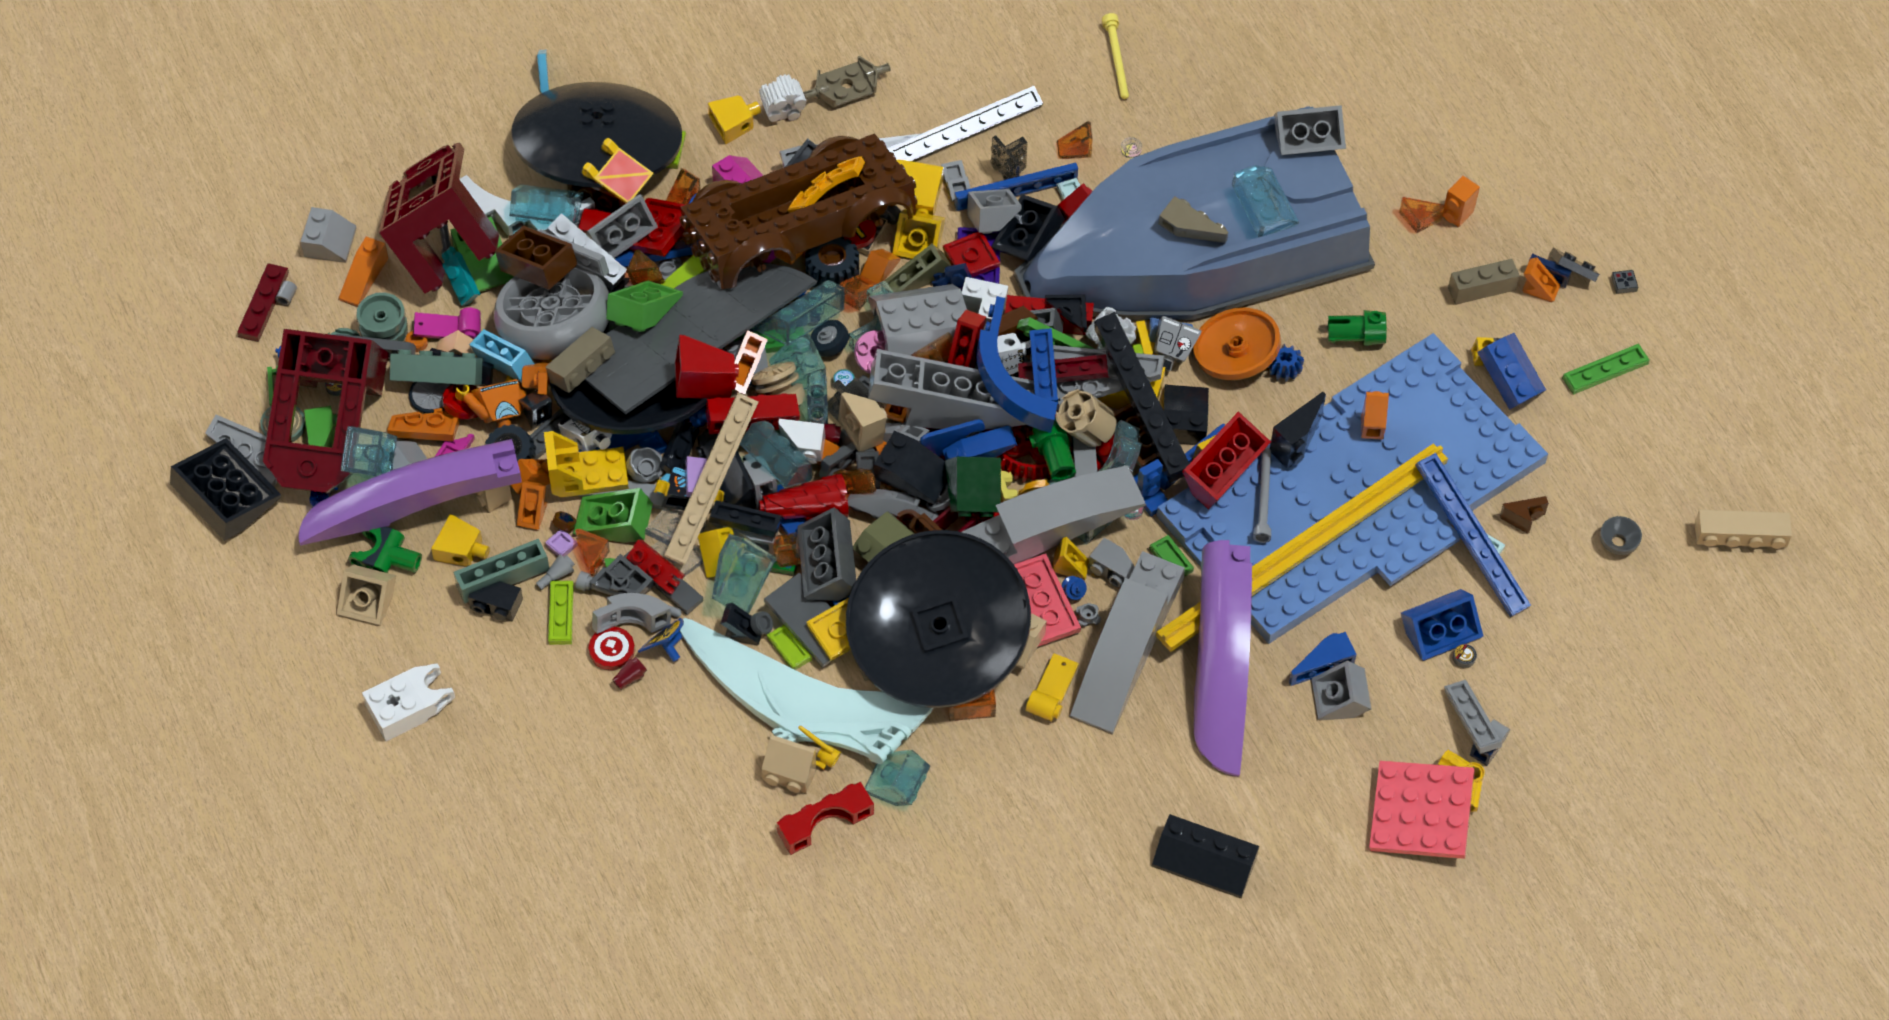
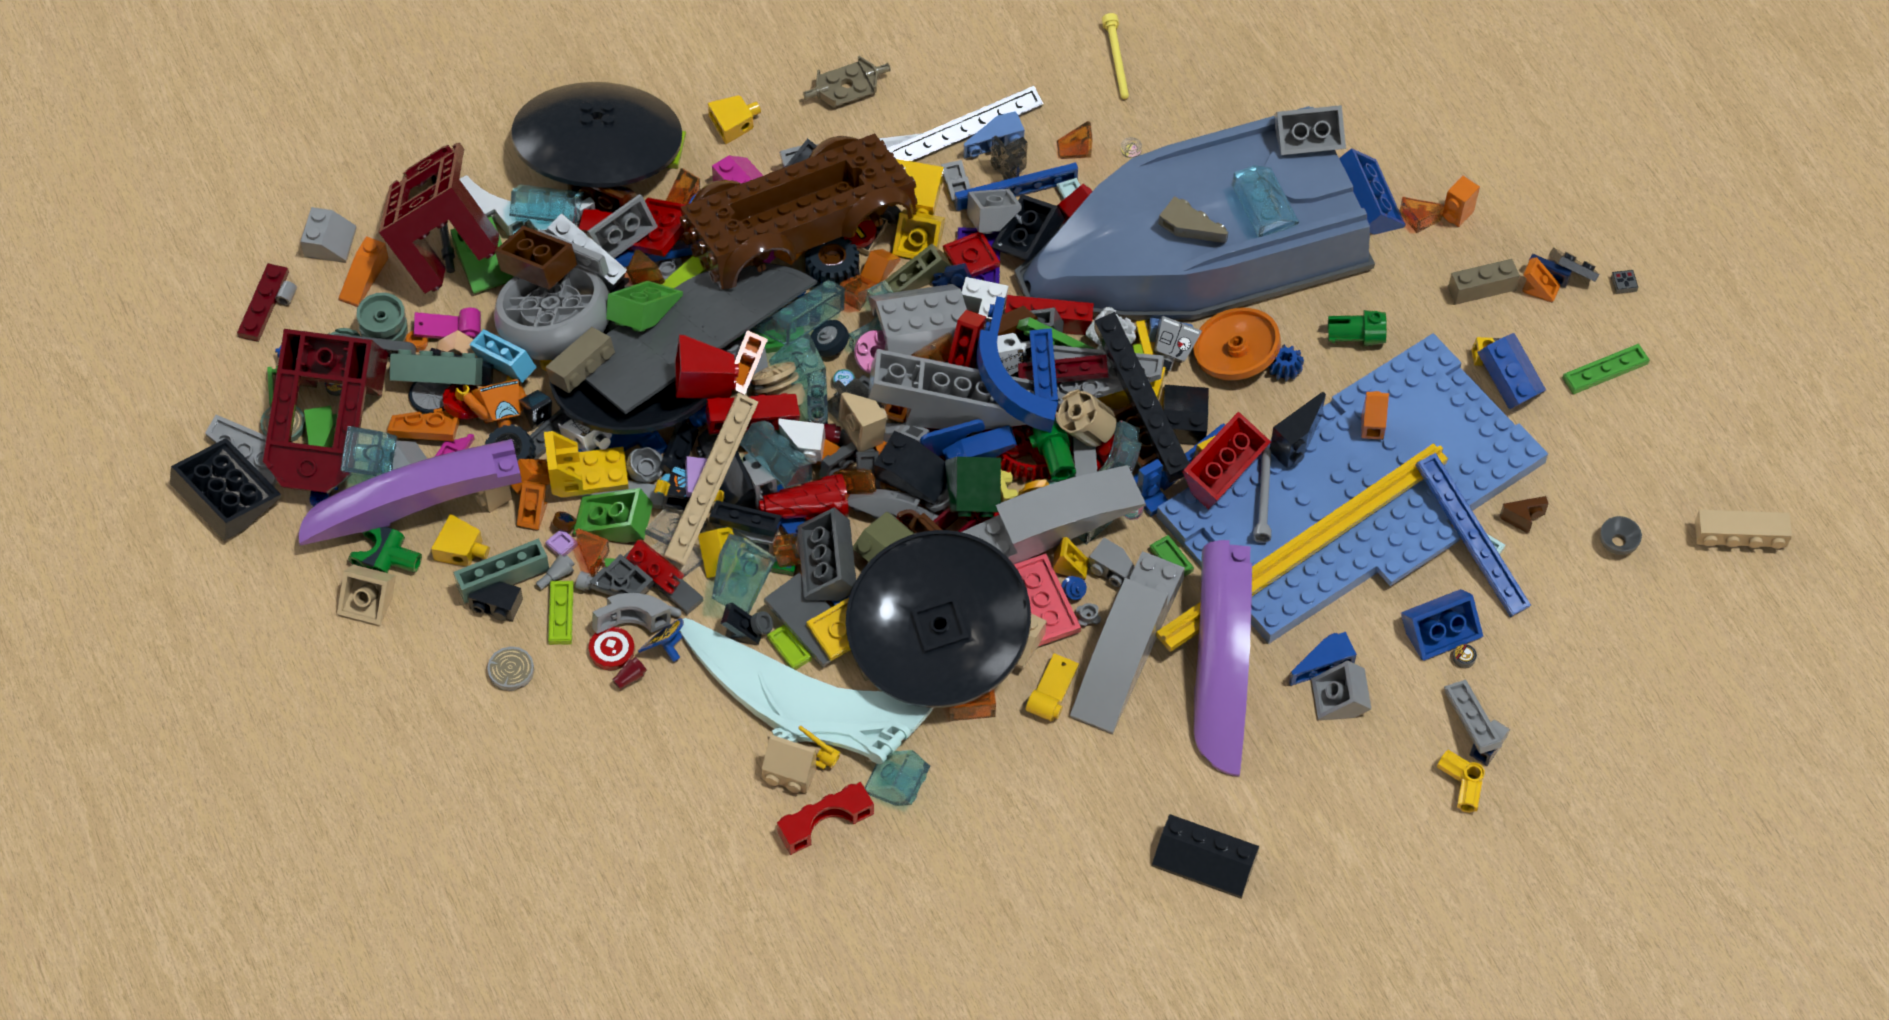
white brick [362,663,455,741] -> none
teal hinge [442,246,480,306] -> none
orange slope [522,362,550,395] -> none
medium azure tile [537,49,549,93] -> none
flag [581,138,653,204] -> none
white brick [759,74,806,122] -> none
light orange tile [787,156,865,213] -> none
black tile [1045,294,1087,332] -> none
coral plate [1369,761,1475,859] -> none
none -> tile [487,646,534,691]
none -> medium blue slope [963,111,1025,159]
none -> blue slope [1339,148,1406,235]

